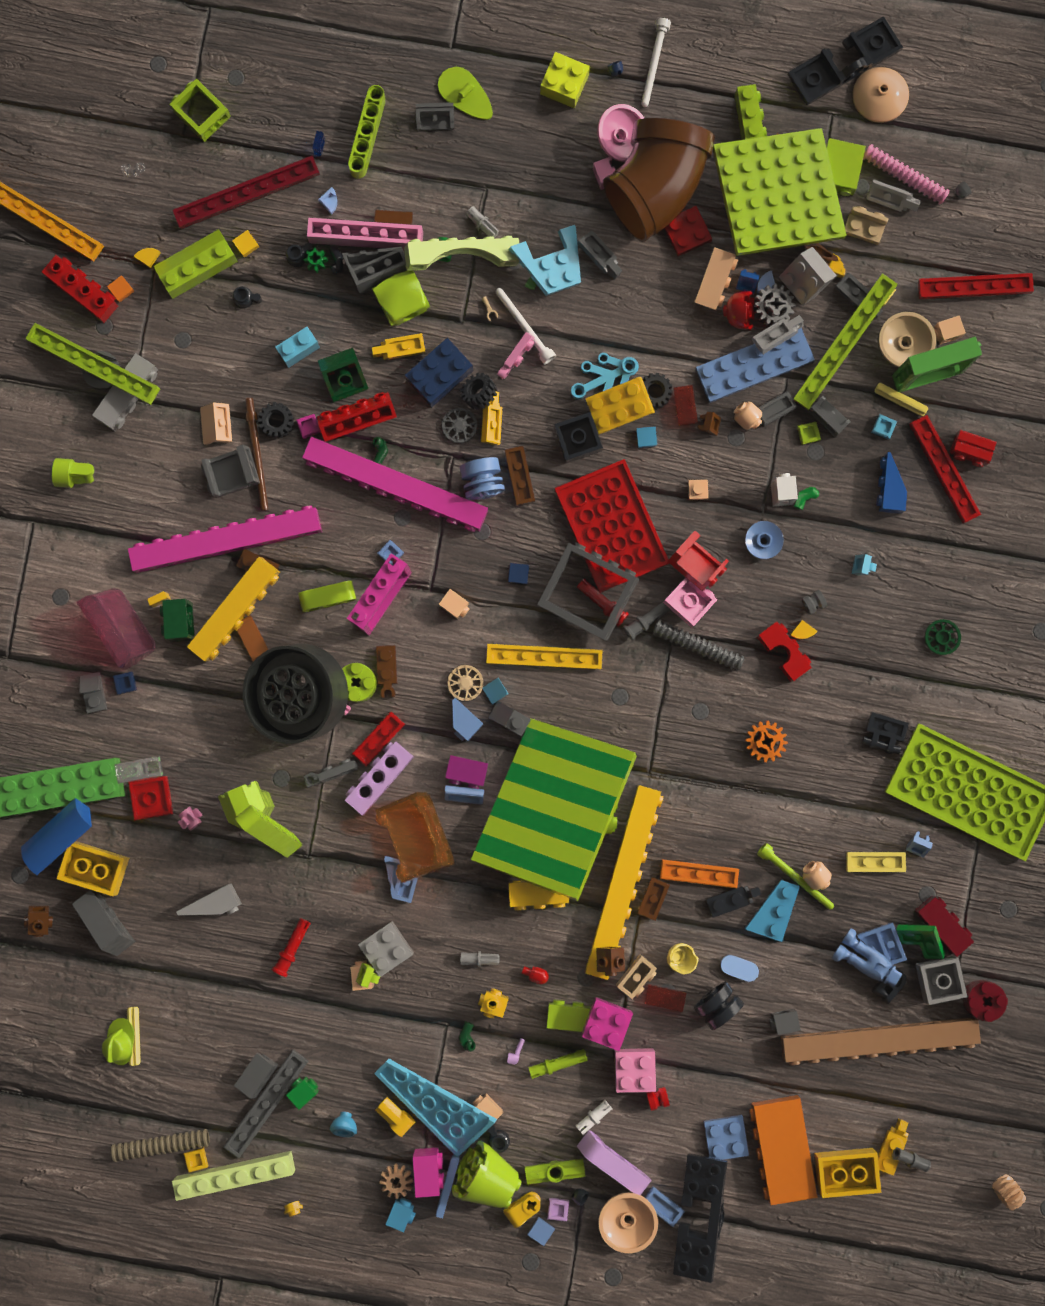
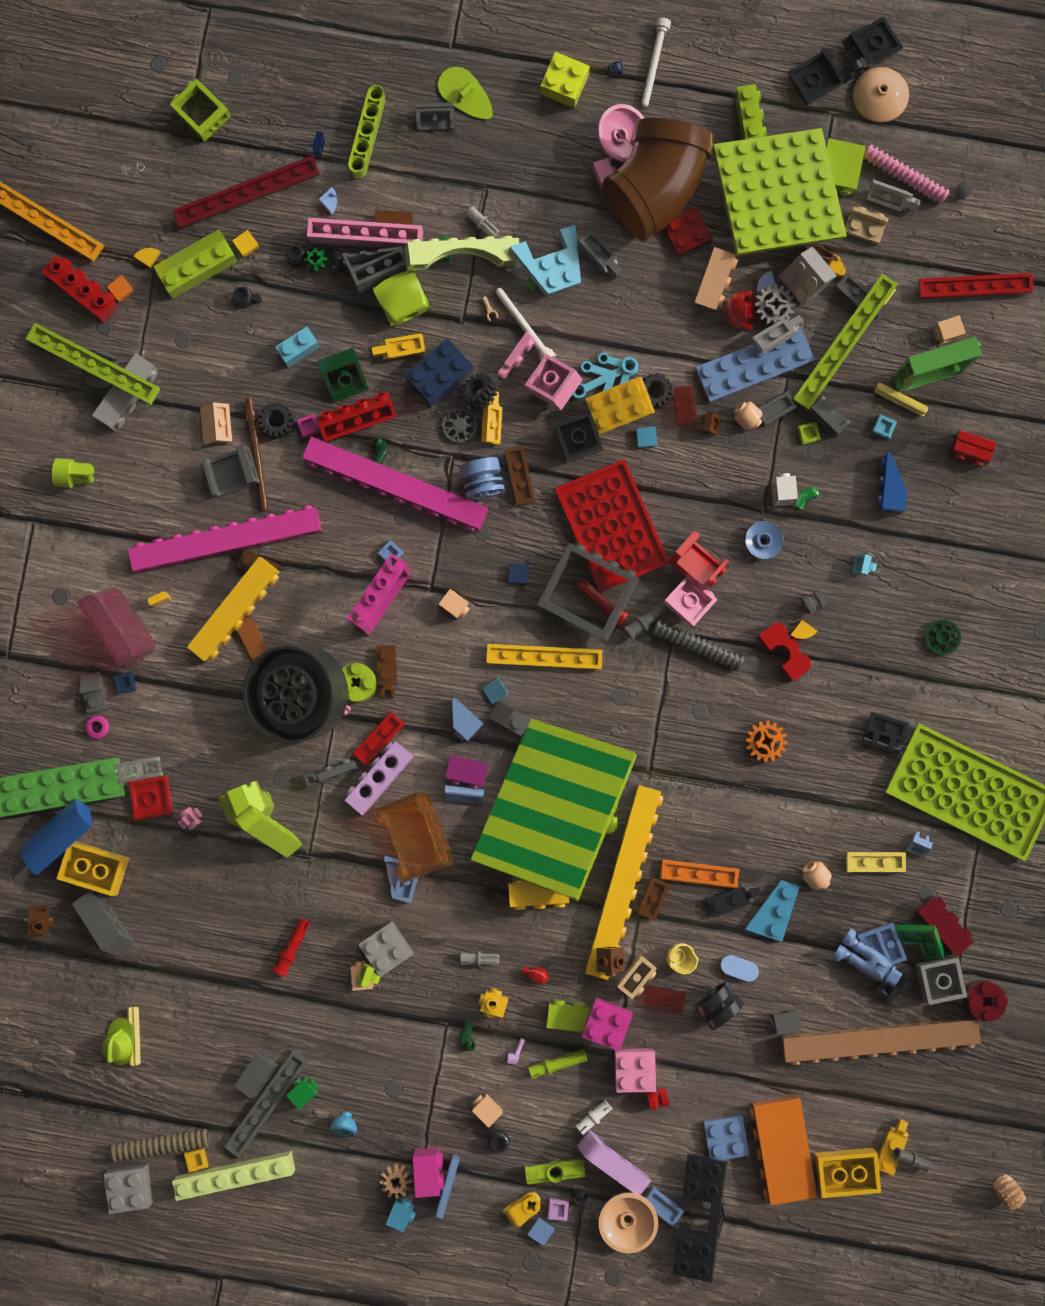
dark green brick [160,599,195,642] -> none
light grey slope [176,883,242,915] -> none
yellow plate [284,1201,303,1217] -> none
lime beam [298,581,356,612] -> none
medium azure wing [374,1059,497,1157] -> none
yellow piece [375,1097,415,1137] -> none
tan wheel [448,665,483,701] -> none
lime cone [452,1141,521,1209] -> none
light nougat plate [688,480,708,500] -> none
blue tile [736,269,760,294] -> none
lime piece [757,843,834,910] -> none
tan dish [878,312,936,367] -> none
red tile [909,415,981,524] -> none
none -> dark pink piece [85,716,109,739]
none -> light grey brick [104,1163,153,1214]
none -> bright pink brick [525,354,583,410]

